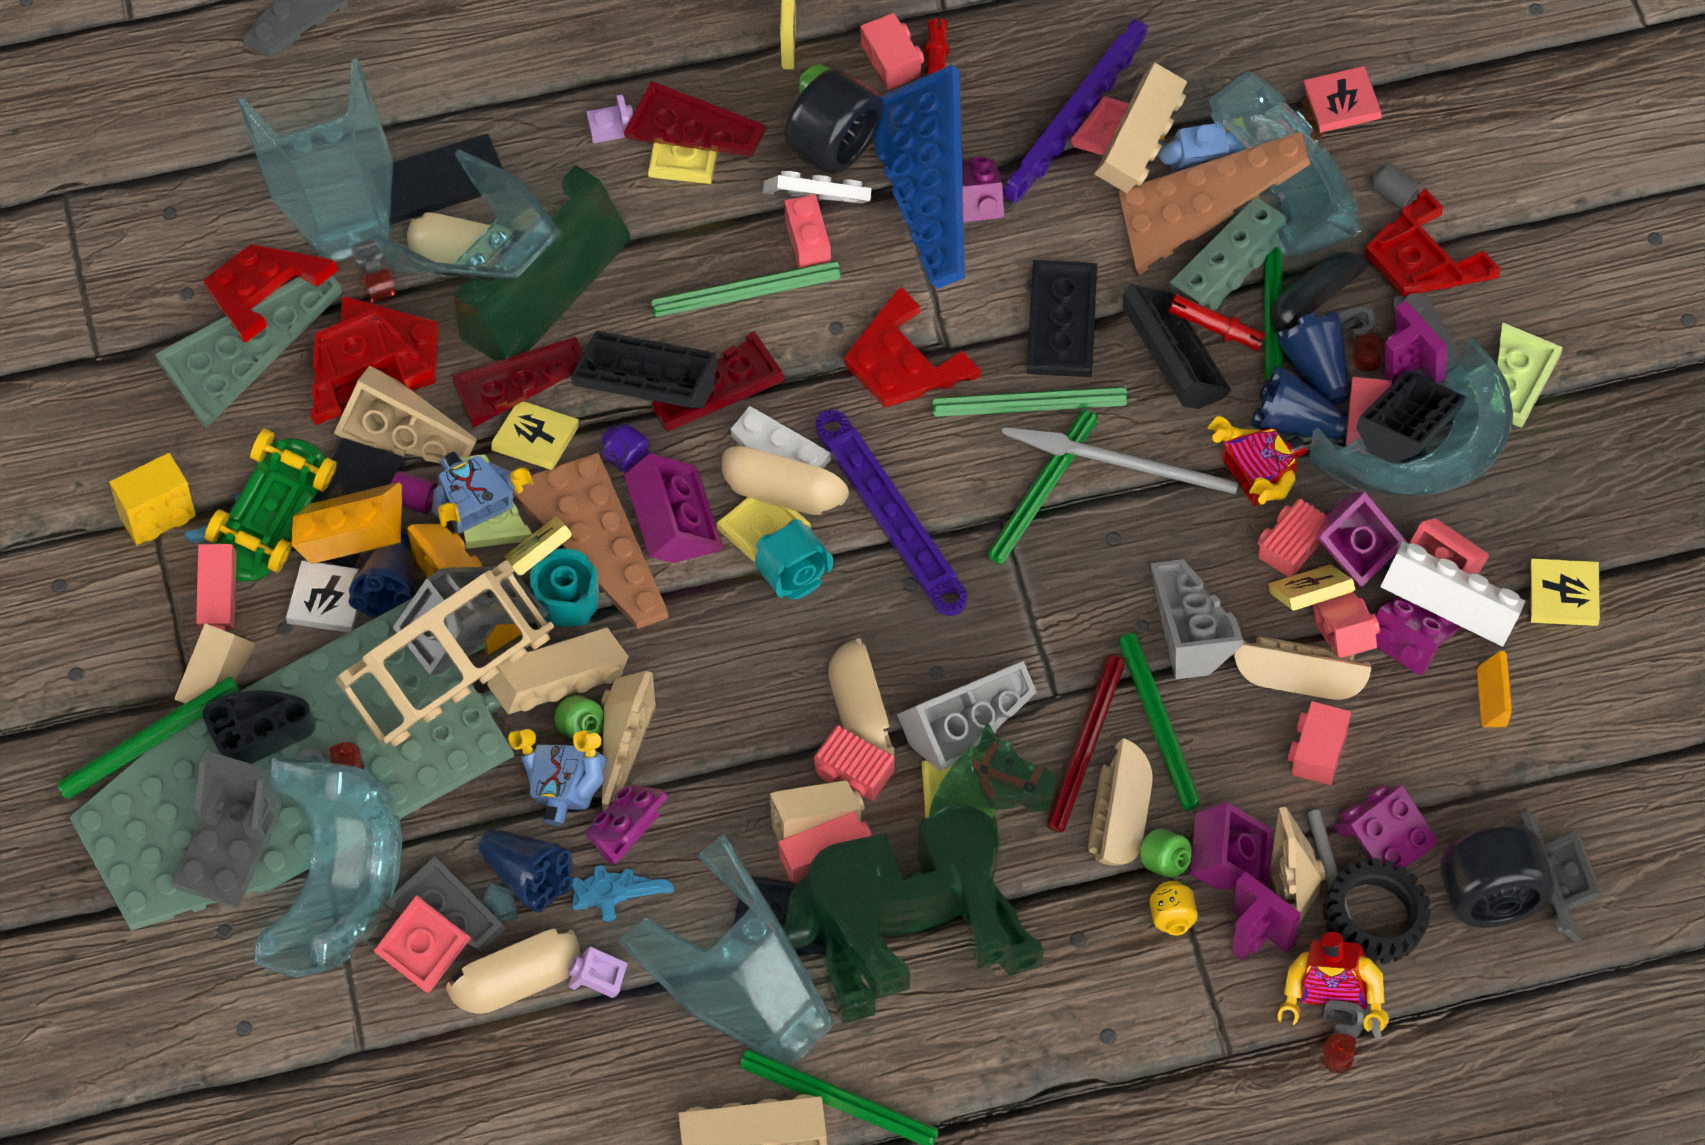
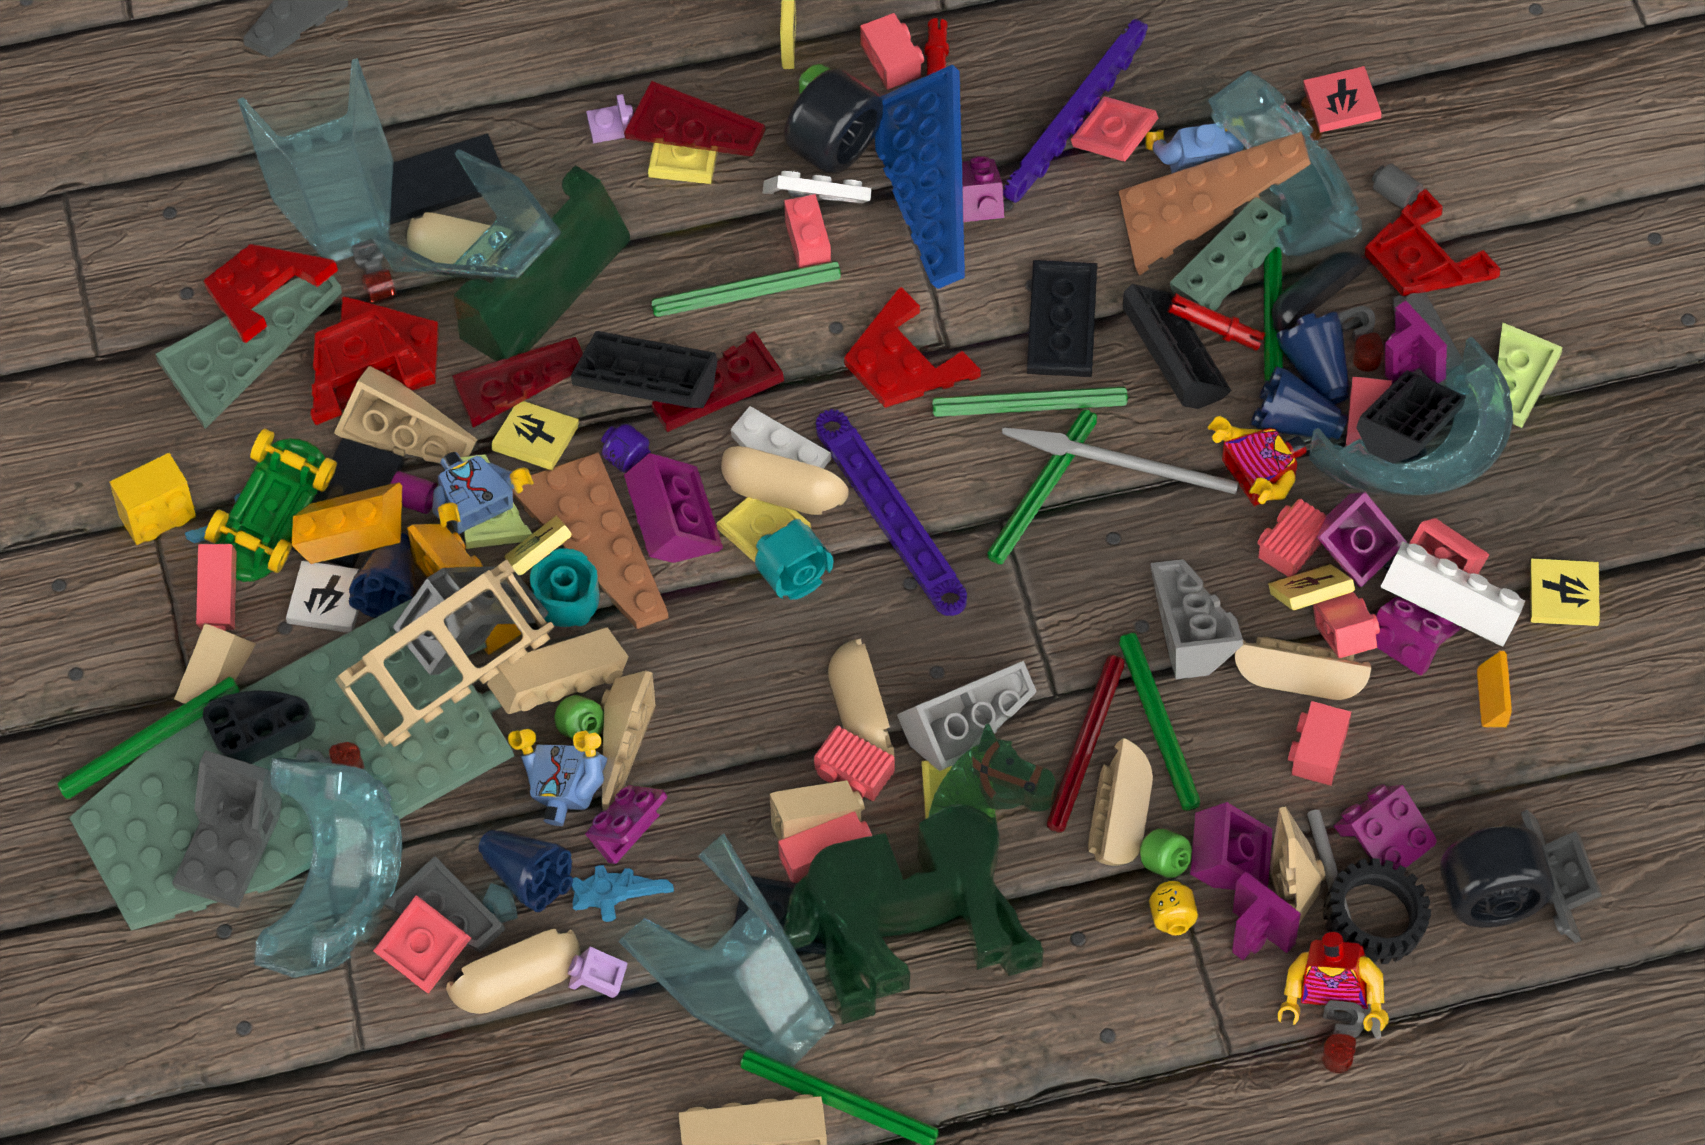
tan brick [1094,63,1187,193] -> none

